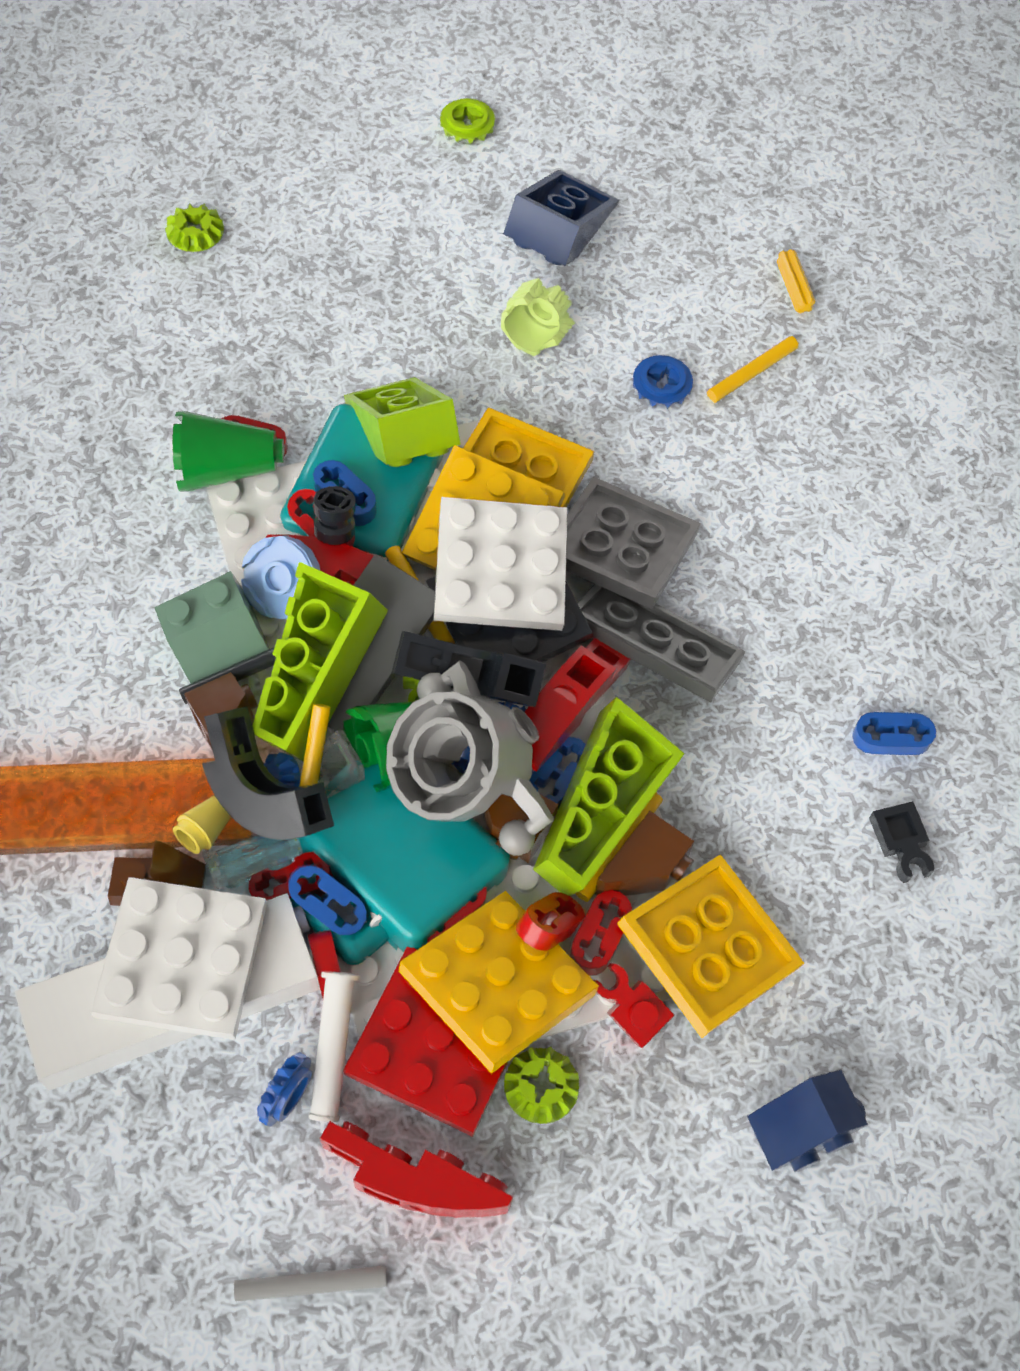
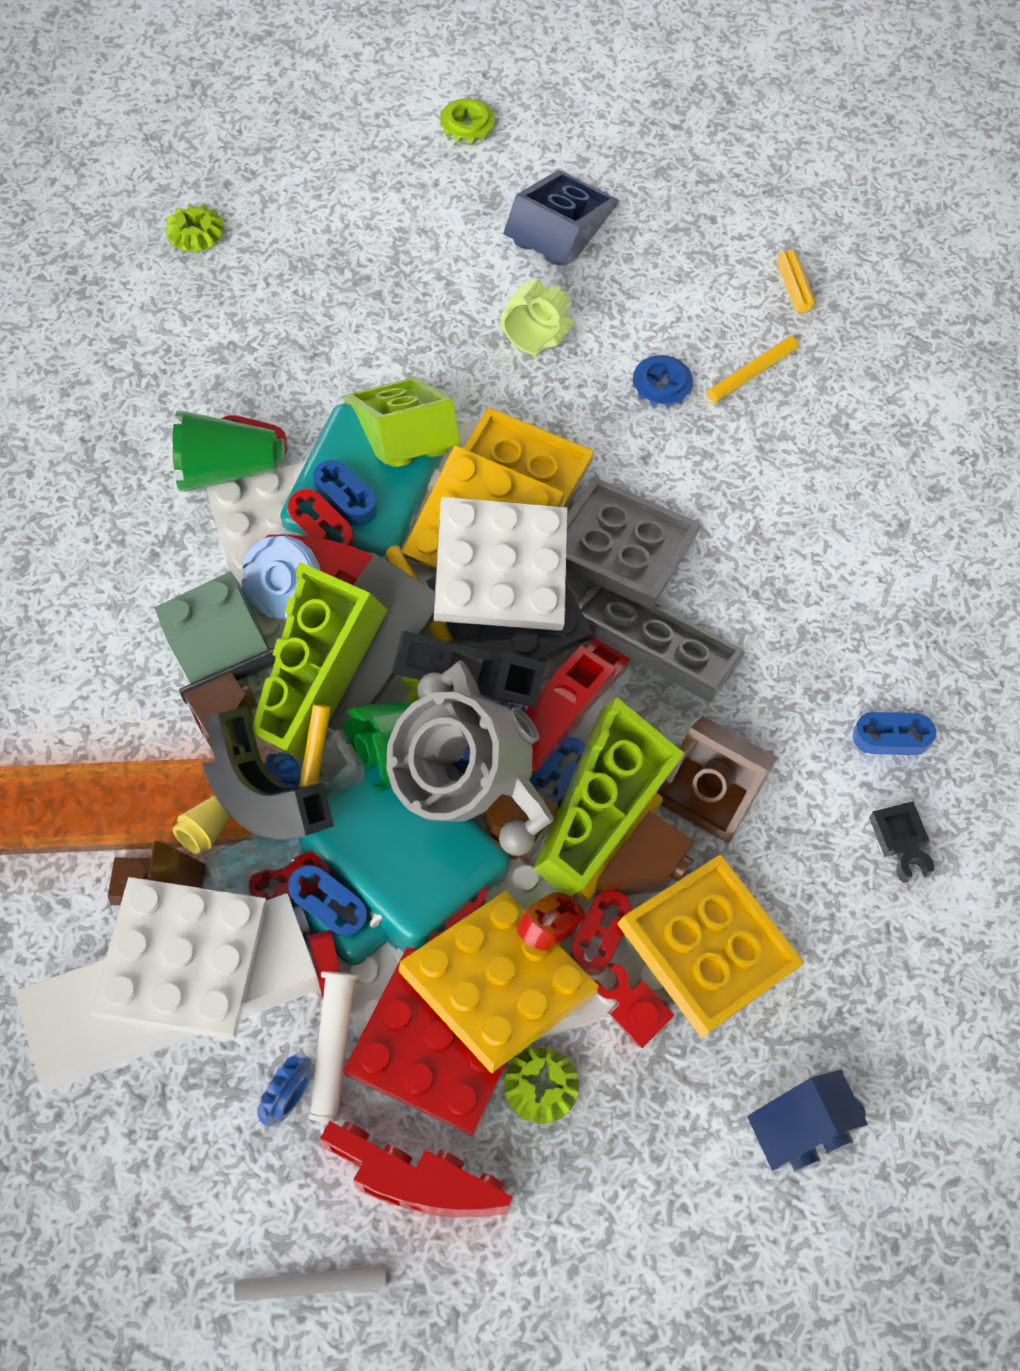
black wheel [314,486,355,545] -> none
none -> reddish brown slope [657,716,778,843]

